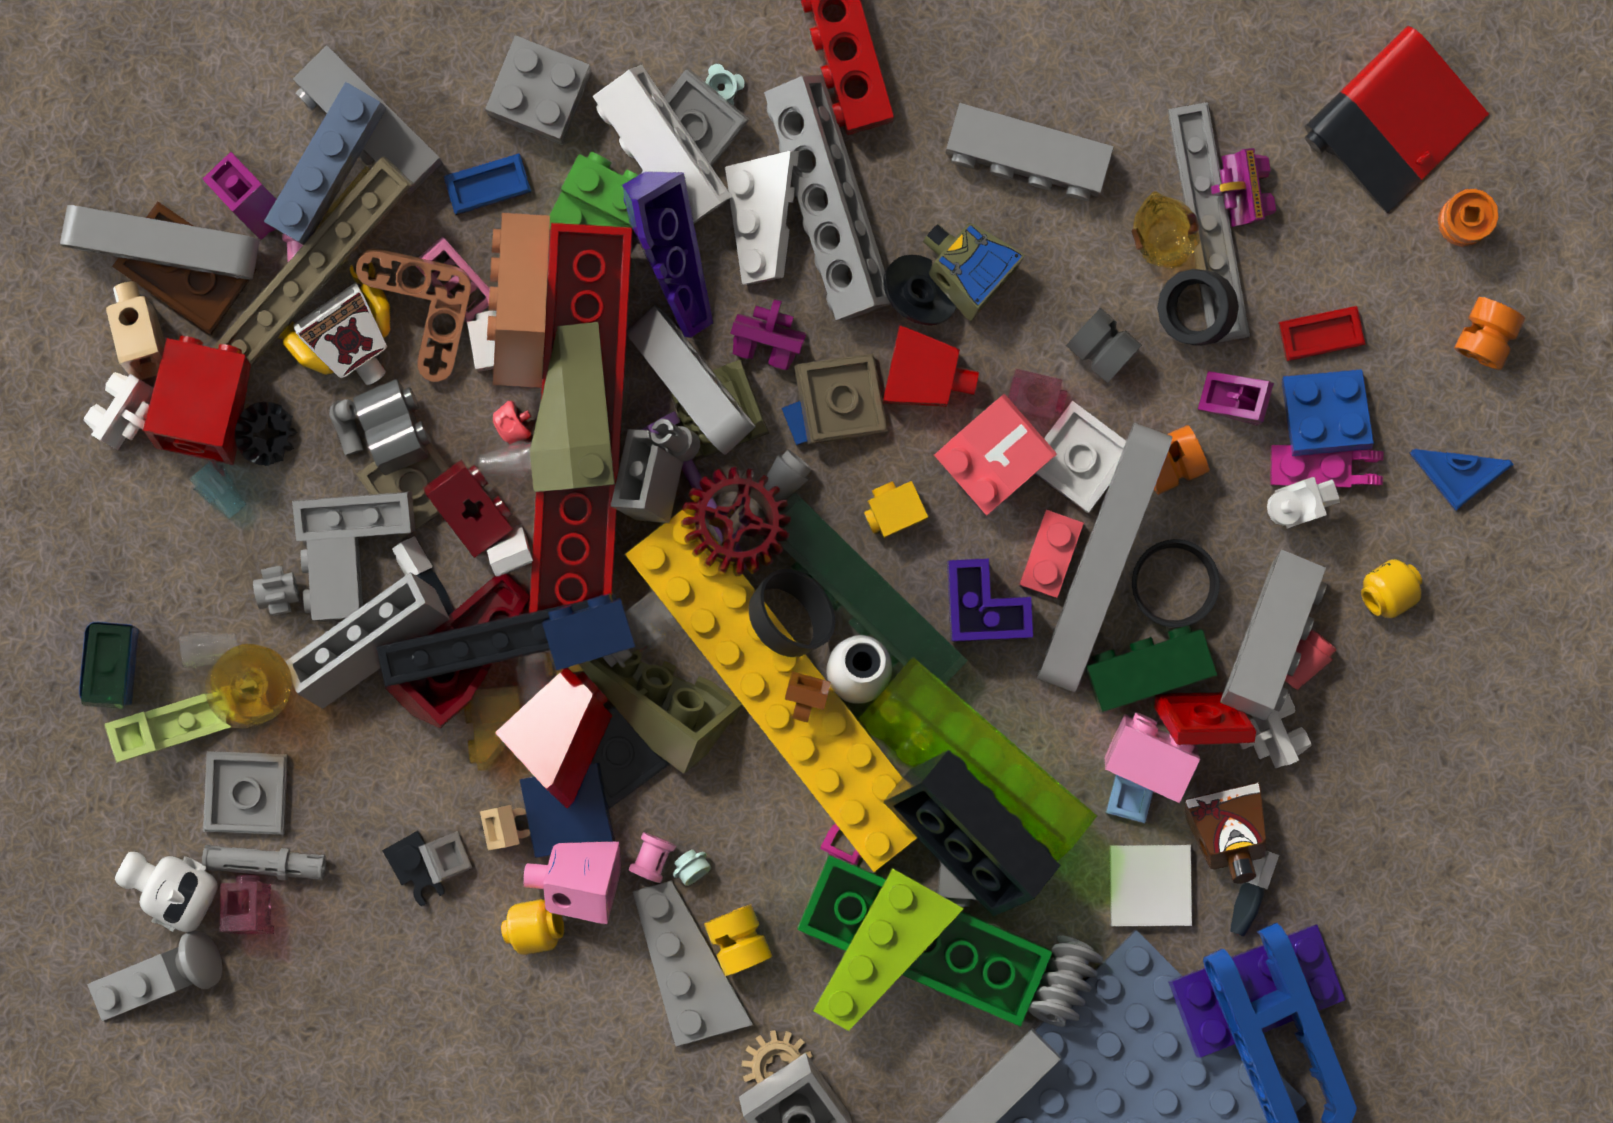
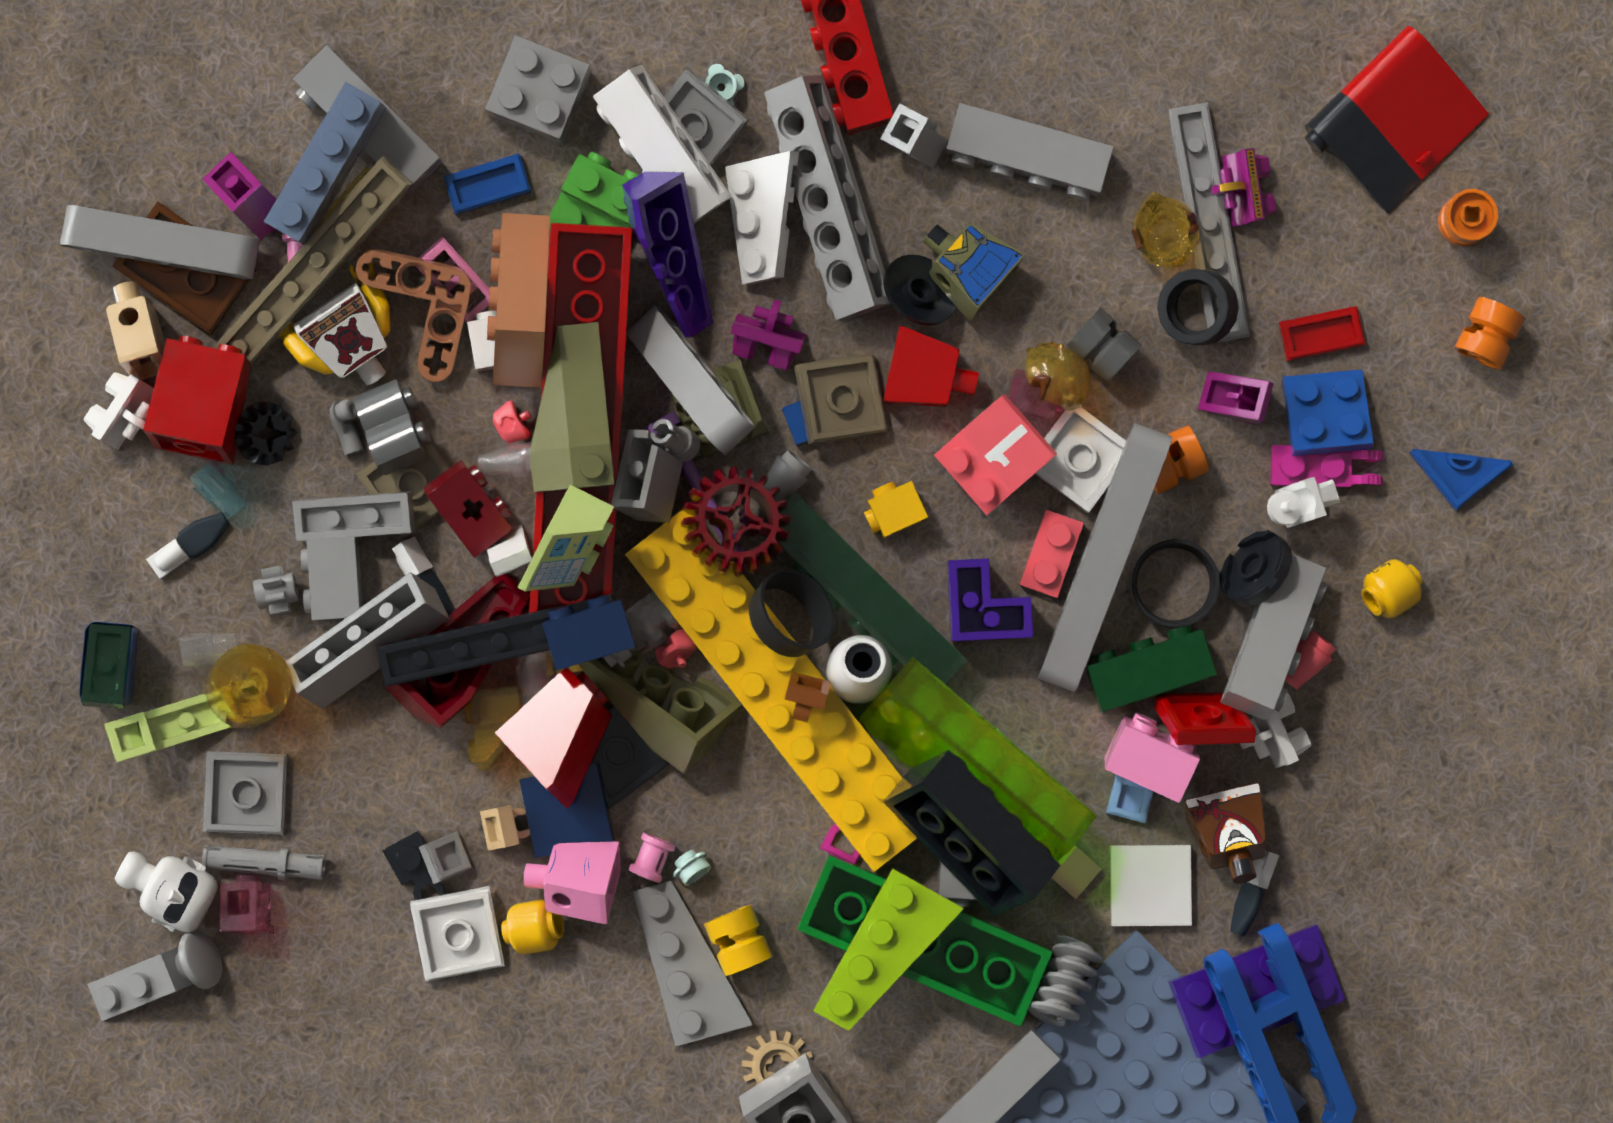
none -> black piece [146,512,230,579]
none -> white tile [410,886,505,982]
none -> yellowish green slope [518,485,614,591]
none -> coral piece [655,629,697,668]
none -> light grey brick [880,103,948,168]
none -> clear yellow hair [1025,341,1090,411]
none -> tan tile [1051,842,1102,899]
none -> black tile [1220,530,1292,607]

